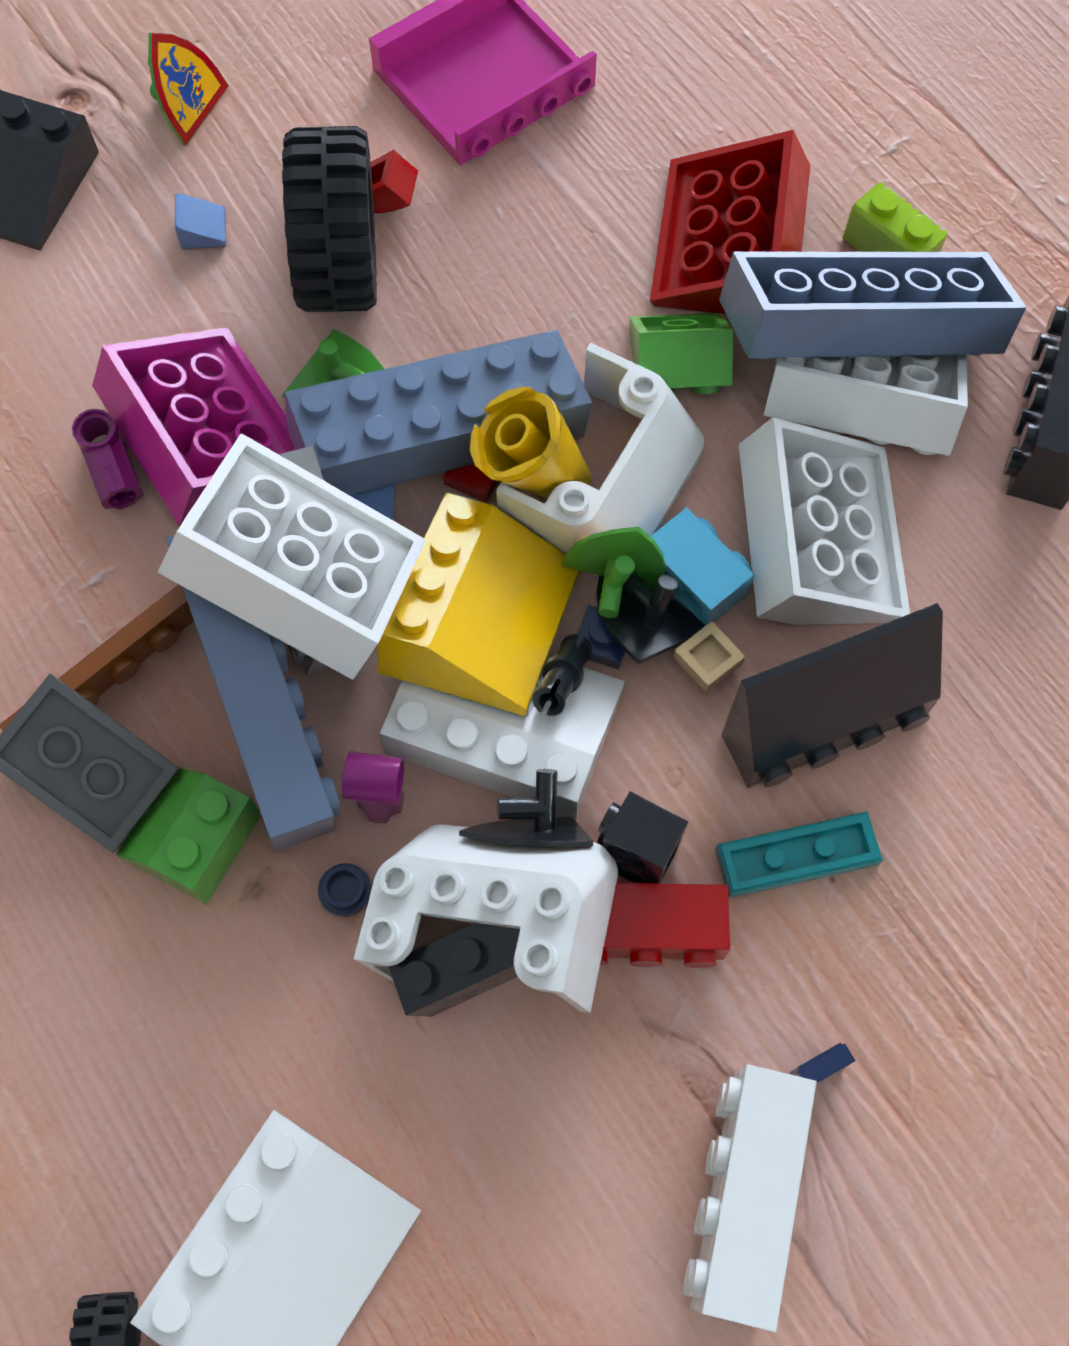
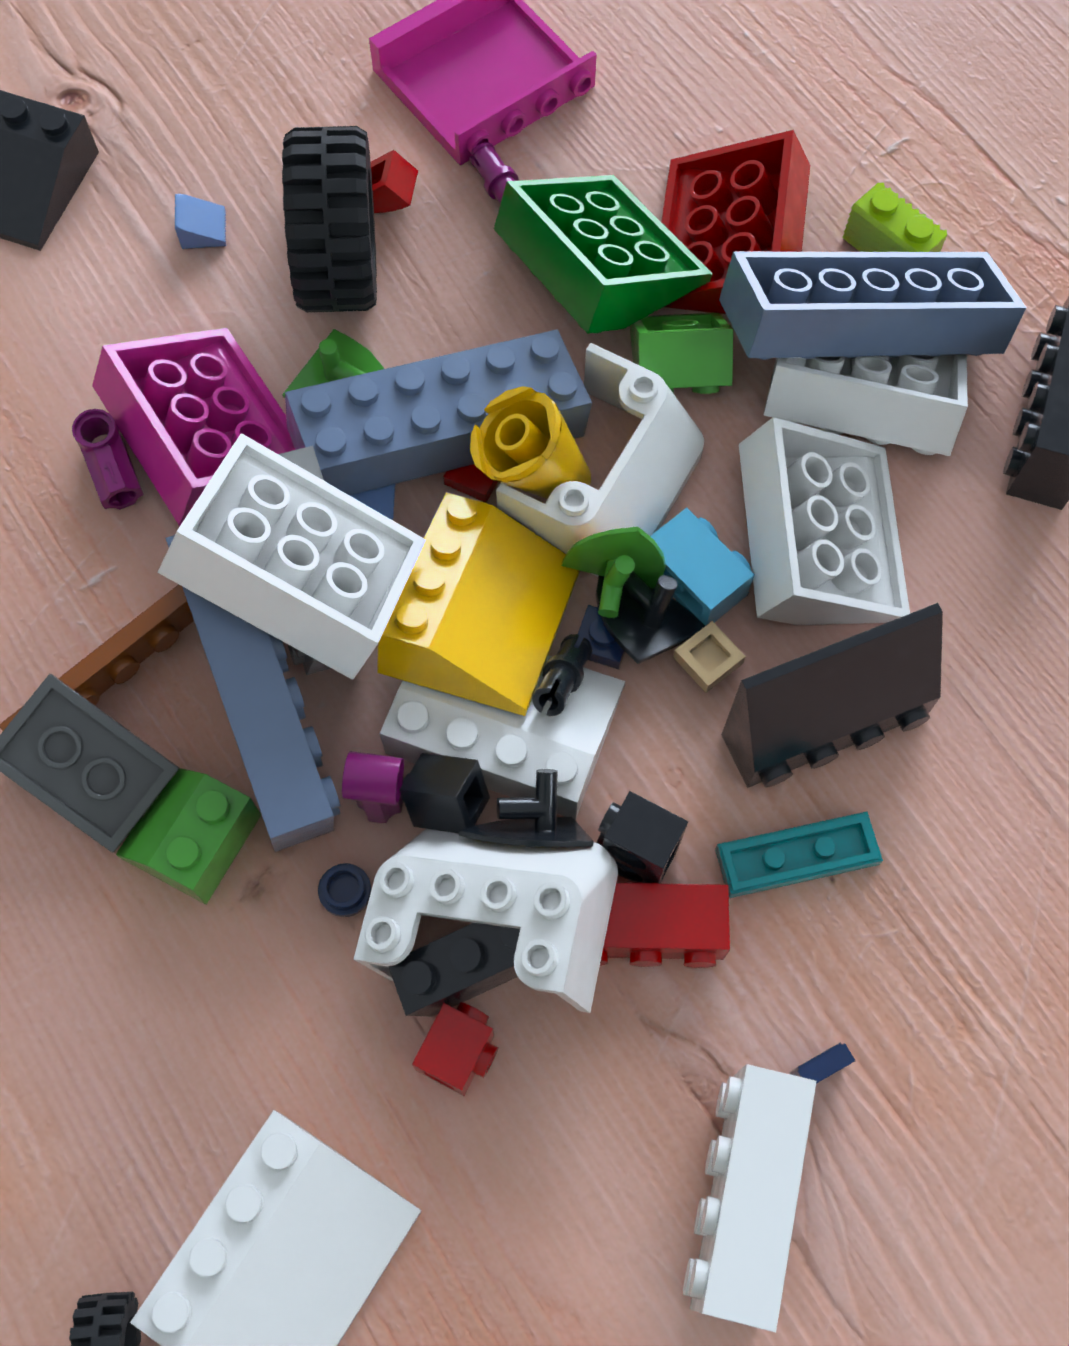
shield [147,33,229,145] -> none
none -> black brick [399,753,490,834]
none -> red brick [412,1002,499,1096]
none -> magenta pin [469,142,519,204]
none -> green slope [494,175,713,334]

